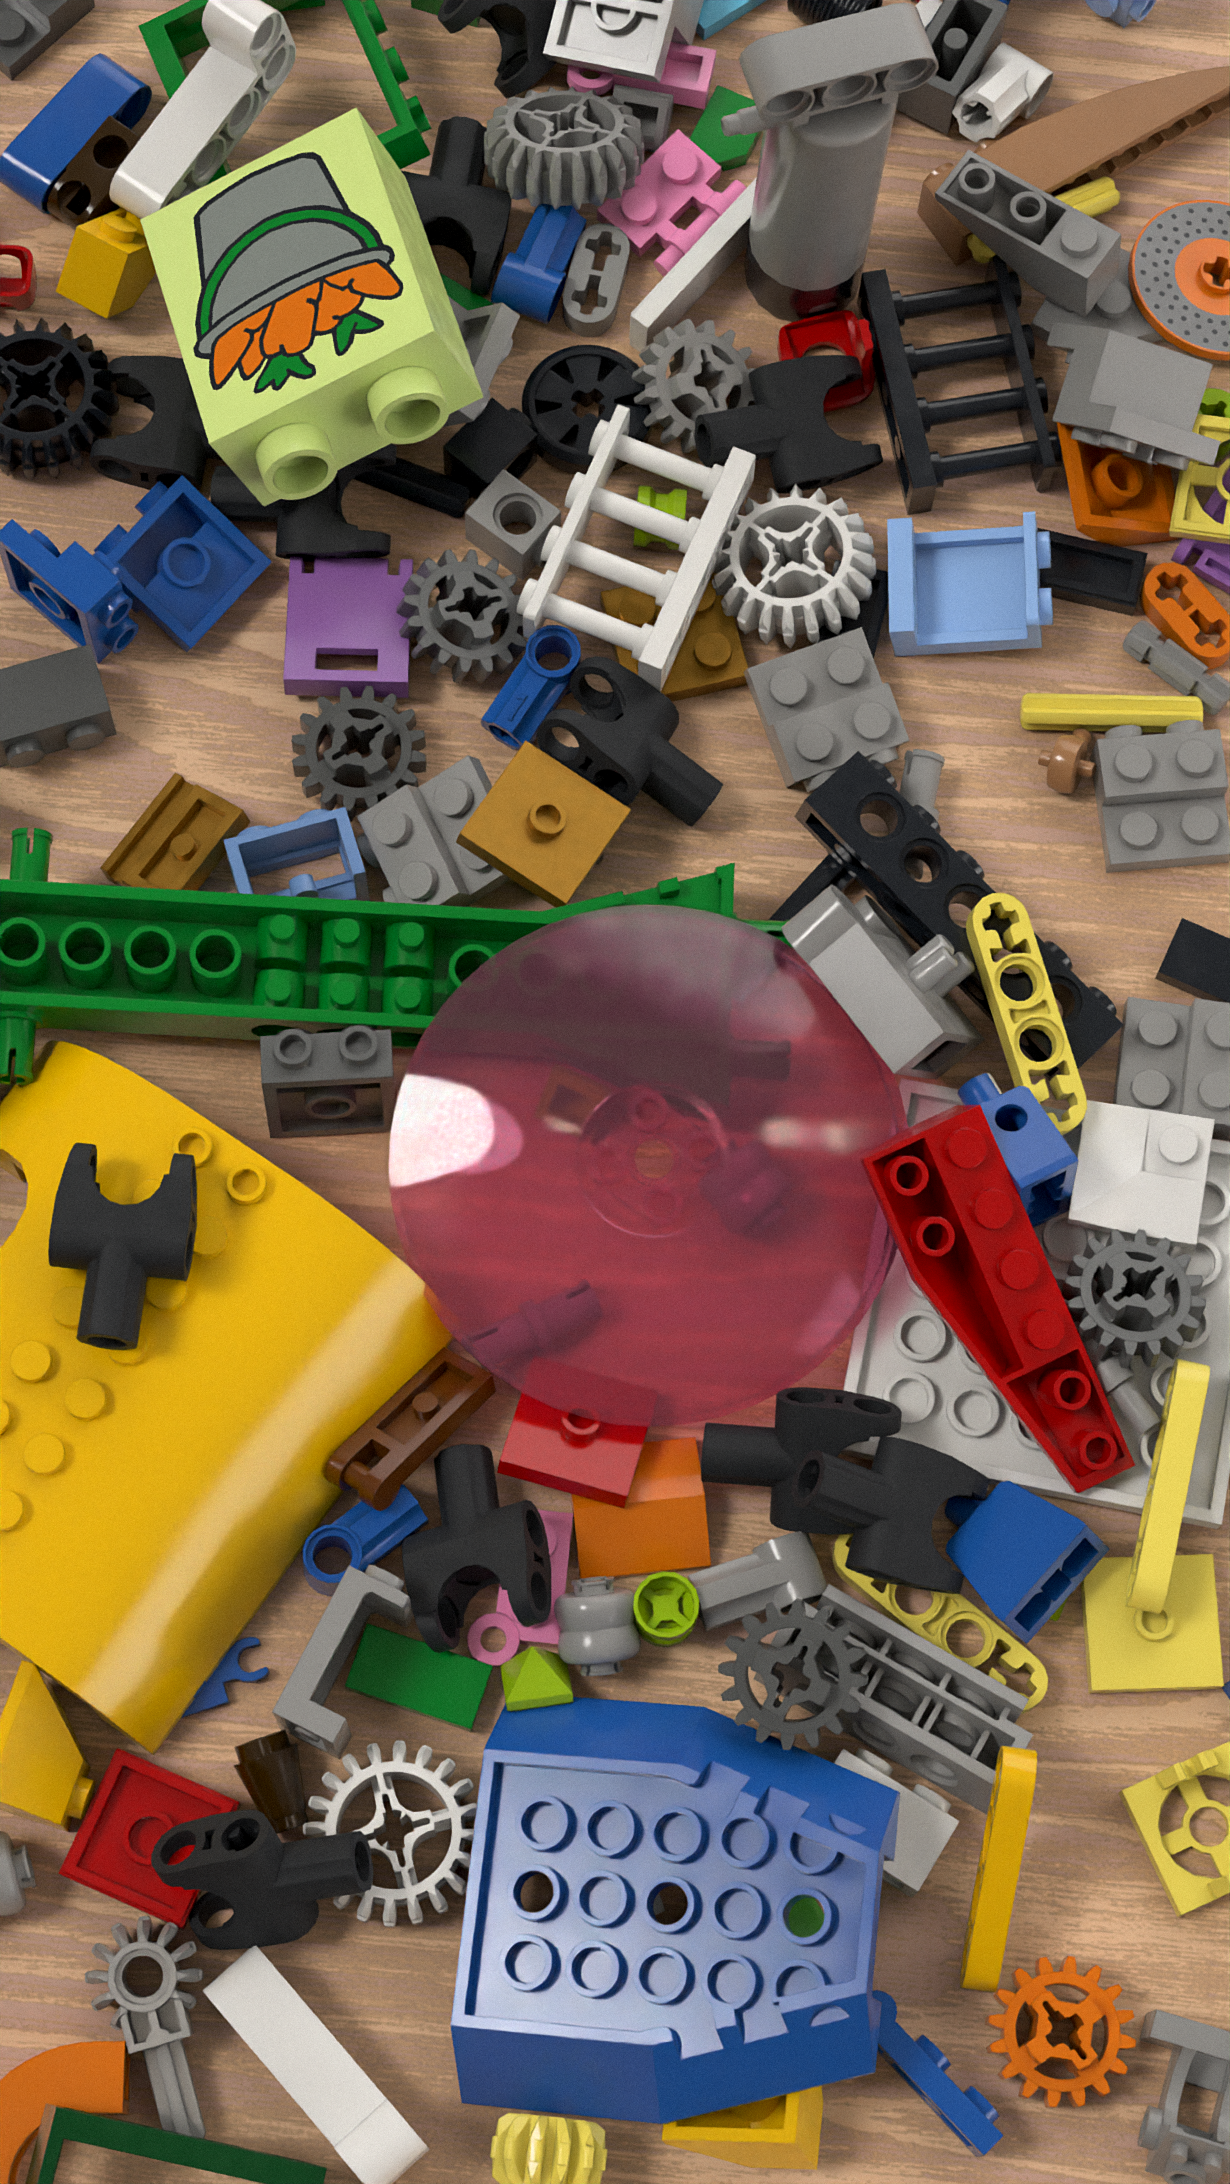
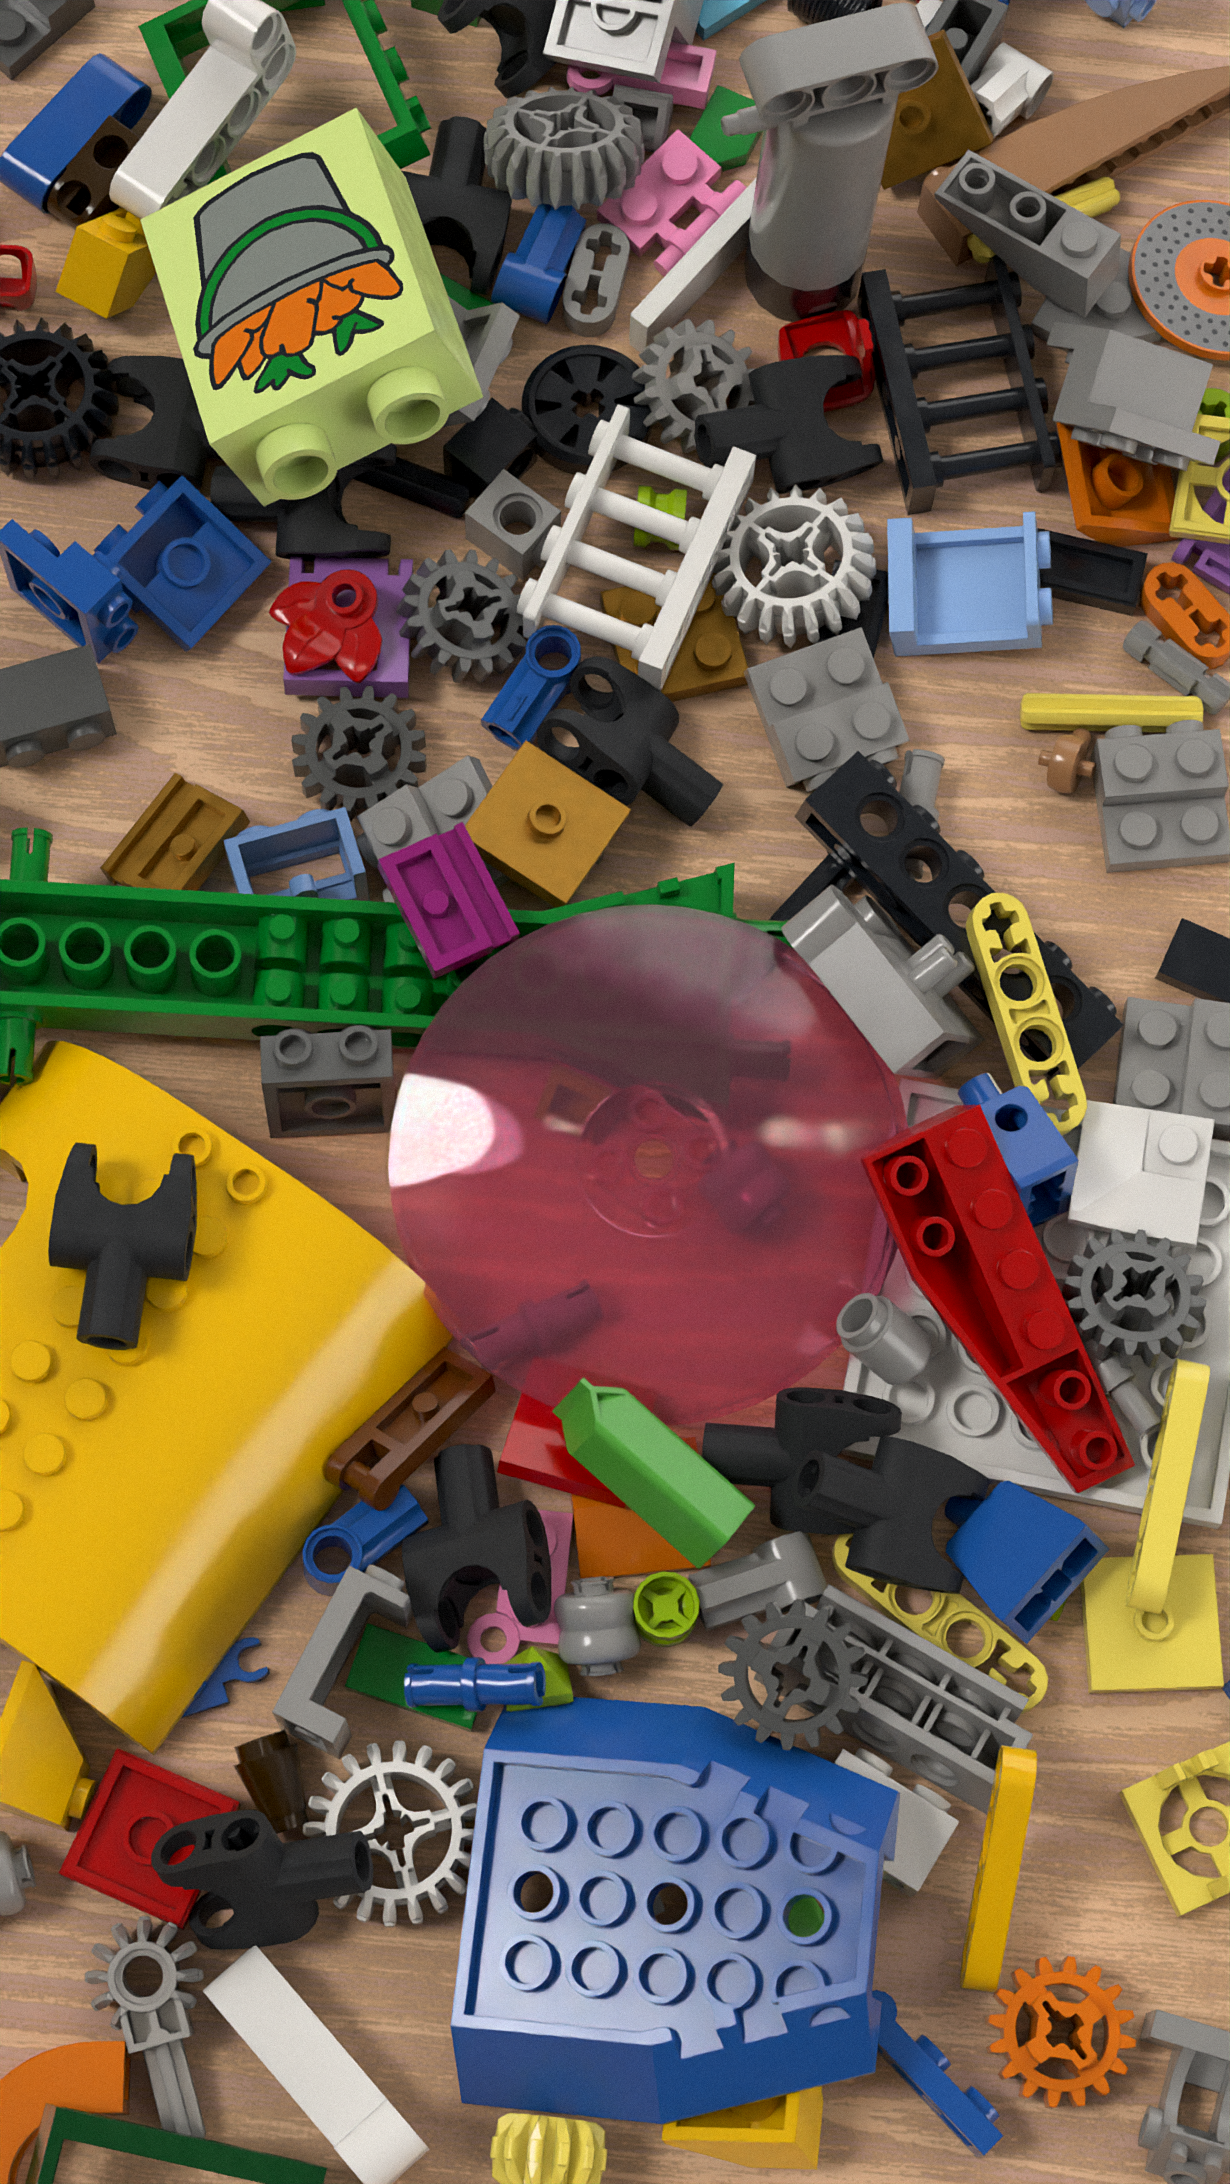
none -> red plate [269,569,383,684]
none -> magenta plate [378,822,520,979]
none -> blue pin [404,1657,546,1712]
none -> bright green piece [552,1377,756,1569]
none -> light grey brick [836,1293,932,1385]
none -> pearl gold plate [881,29,993,190]

